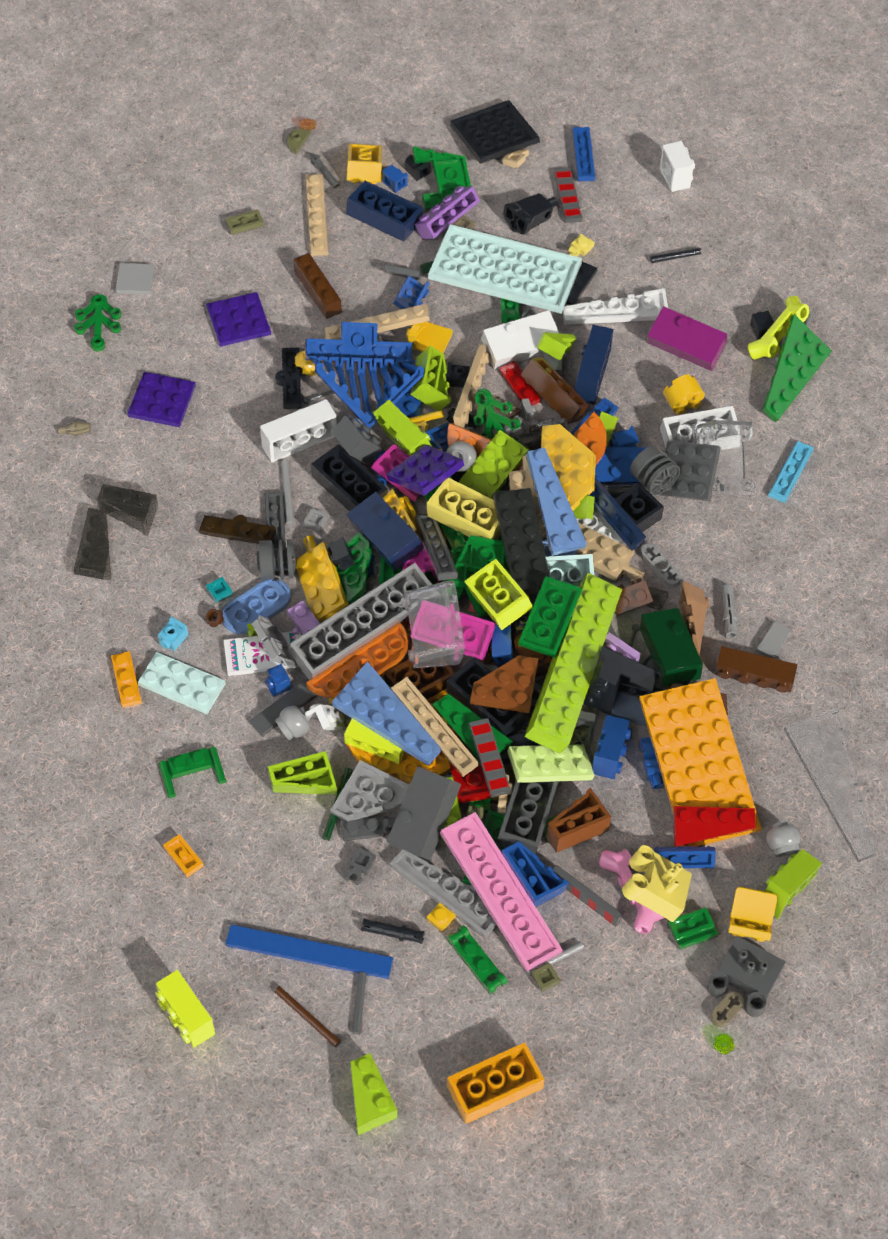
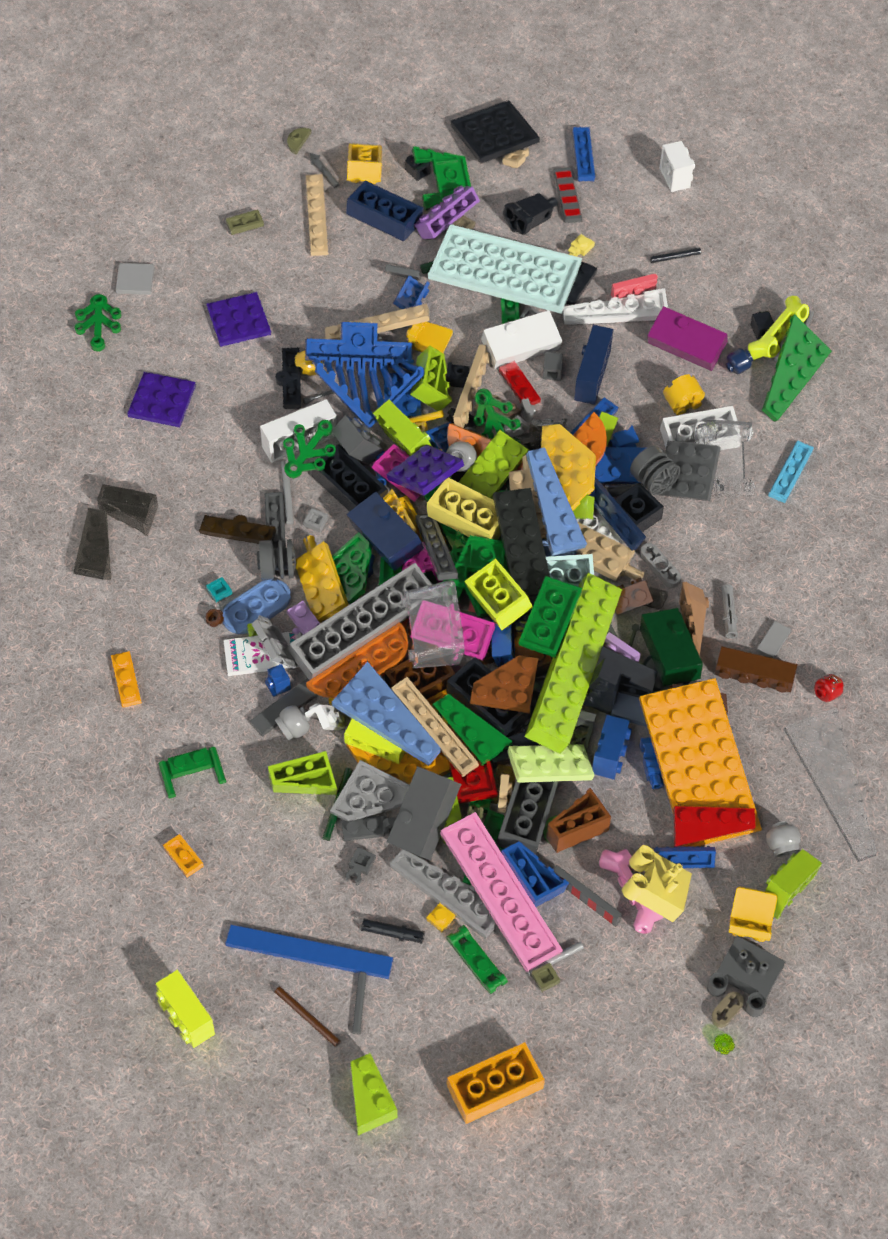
dark tan piece [58,421,91,436] -> none
light aqua plate [138,652,226,714] -> none
medium azure brick [158,617,188,651] -> none
reddish brown brick [294,253,342,319] -> none
clear orange tile [300,119,316,130] -> none
black brick [326,538,355,570] -> none
blue brick [382,165,408,193] -> none
tile [468,718,511,798] -> none
reddish brown brick [521,357,589,424] -> none
lime slope [537,332,576,360] -> none
green plate [667,907,718,950] -> none
none -> green plant [283,420,336,479]
none -> coral hinge [611,274,658,299]
none -> dark blue head [725,348,753,374]
none -> red head [814,674,844,702]

